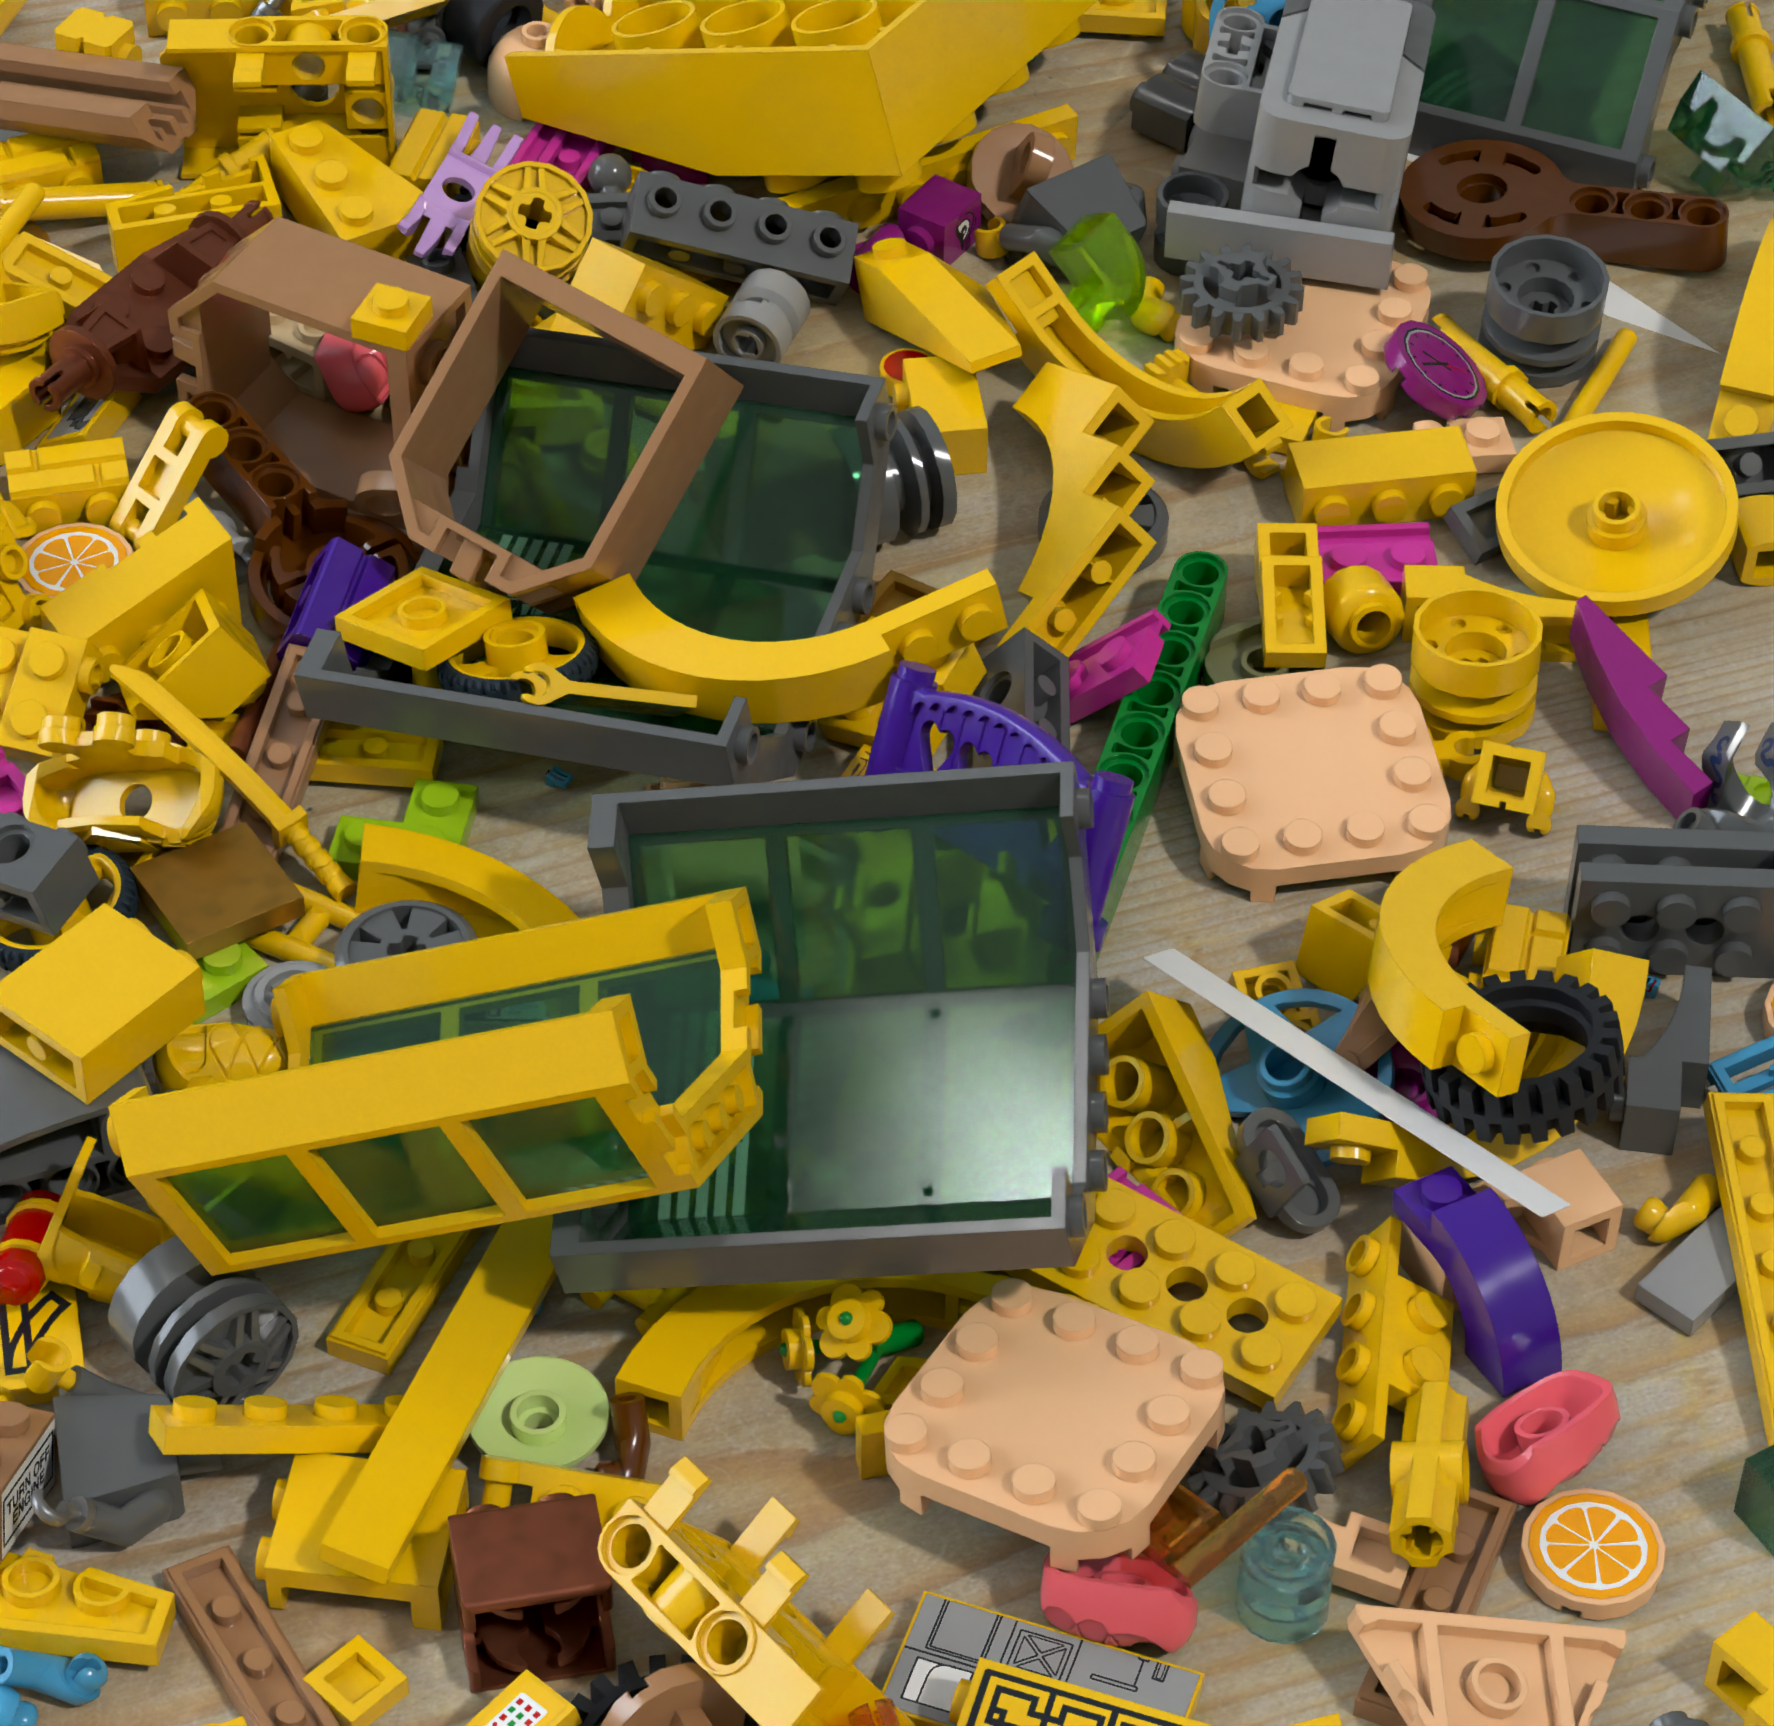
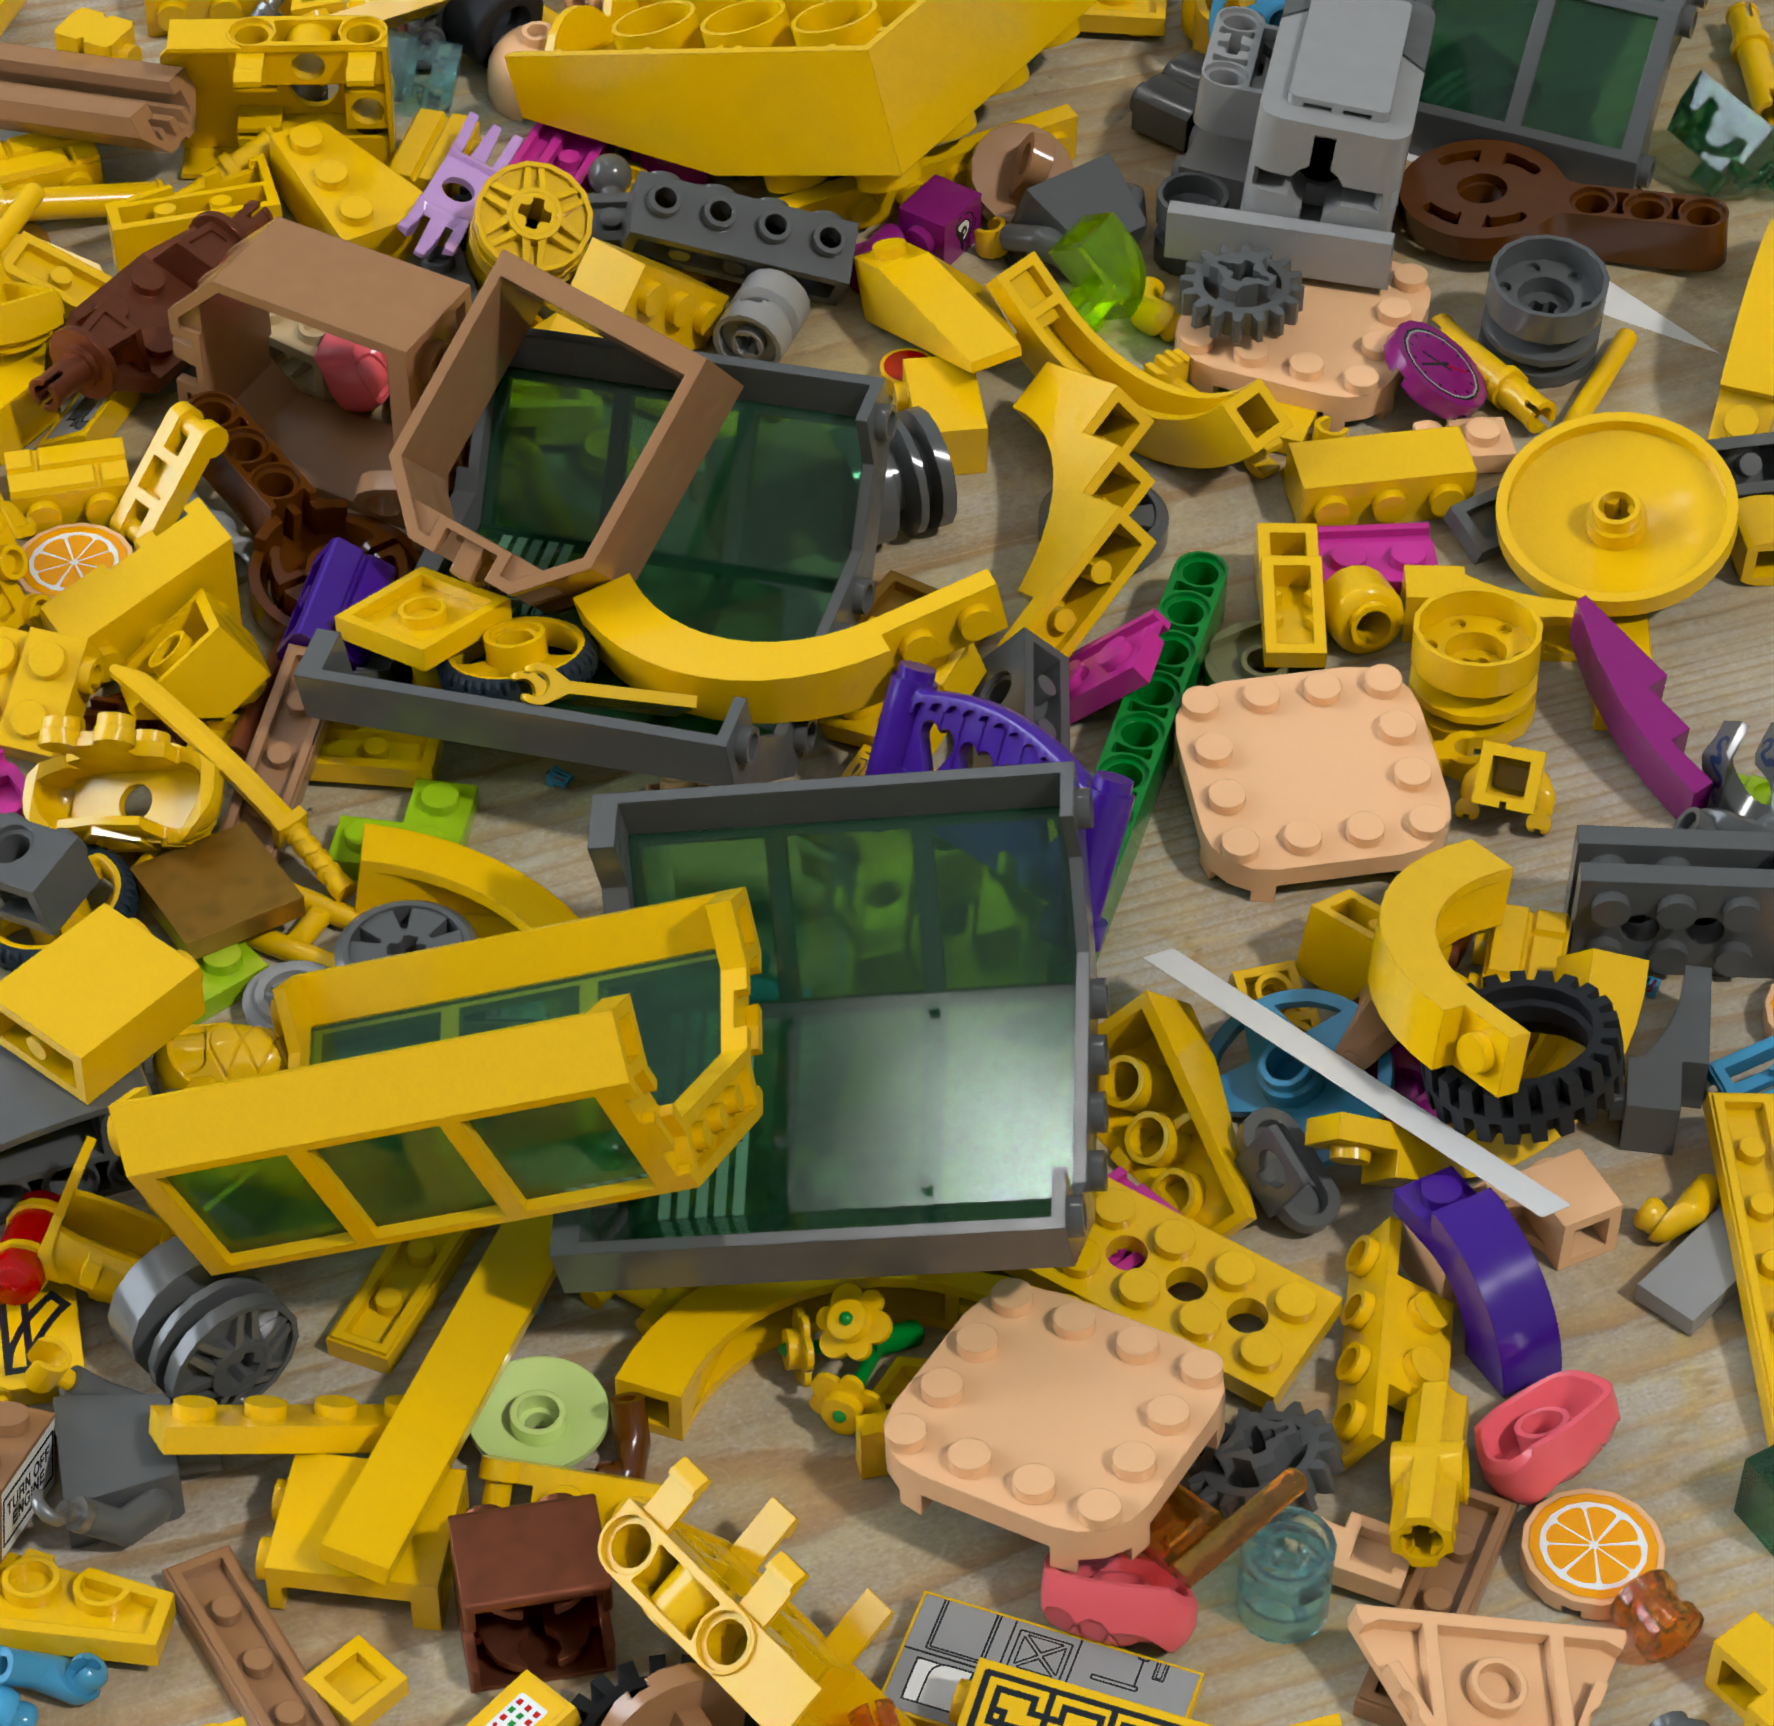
yellow plate [350,283,433,352] -> none
none -> clear orange wheel [1609,1569,1704,1663]

